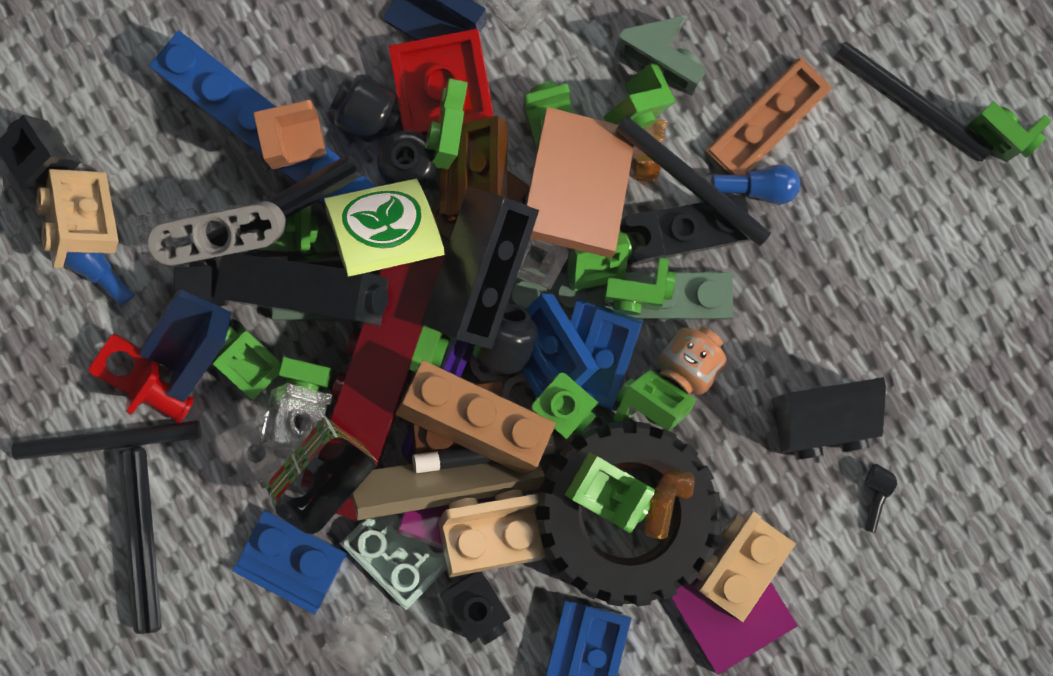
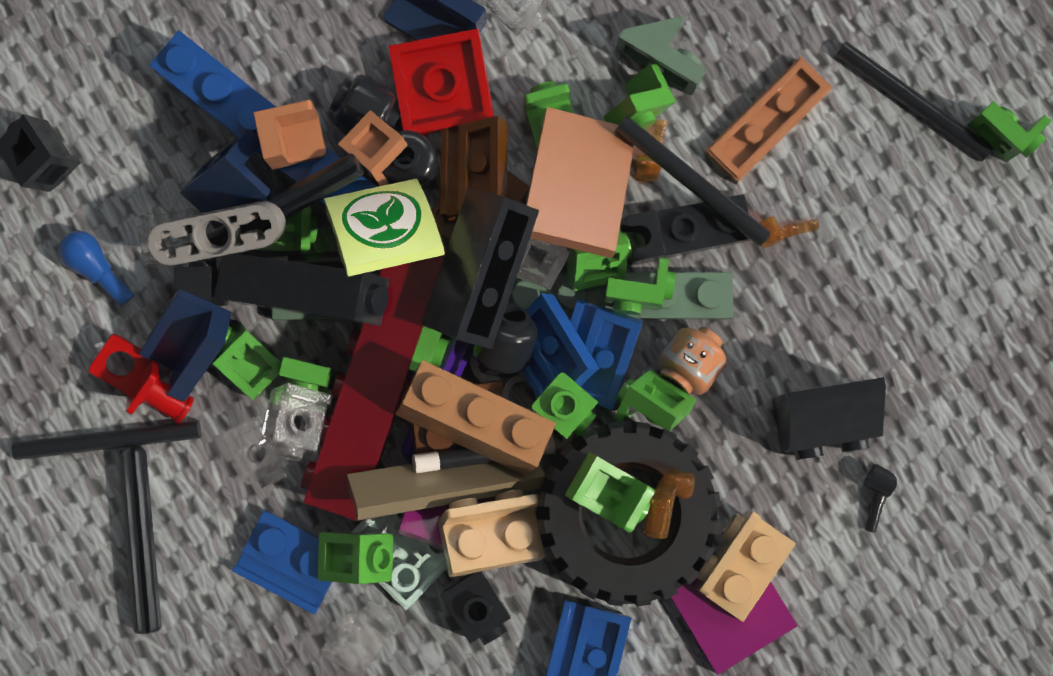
tan bracket [36,169,119,268] -> none
black piece [265,416,378,534] -> none
bright green plate [425,78,468,170] -> none
blue piece [711,164,801,205] -> none
none -> dark blue panel [180,128,270,227]
none -> bright green bracket [318,532,393,584]
none -> nougat panel [338,110,408,187]
none -> clear orange hand [759,216,819,248]

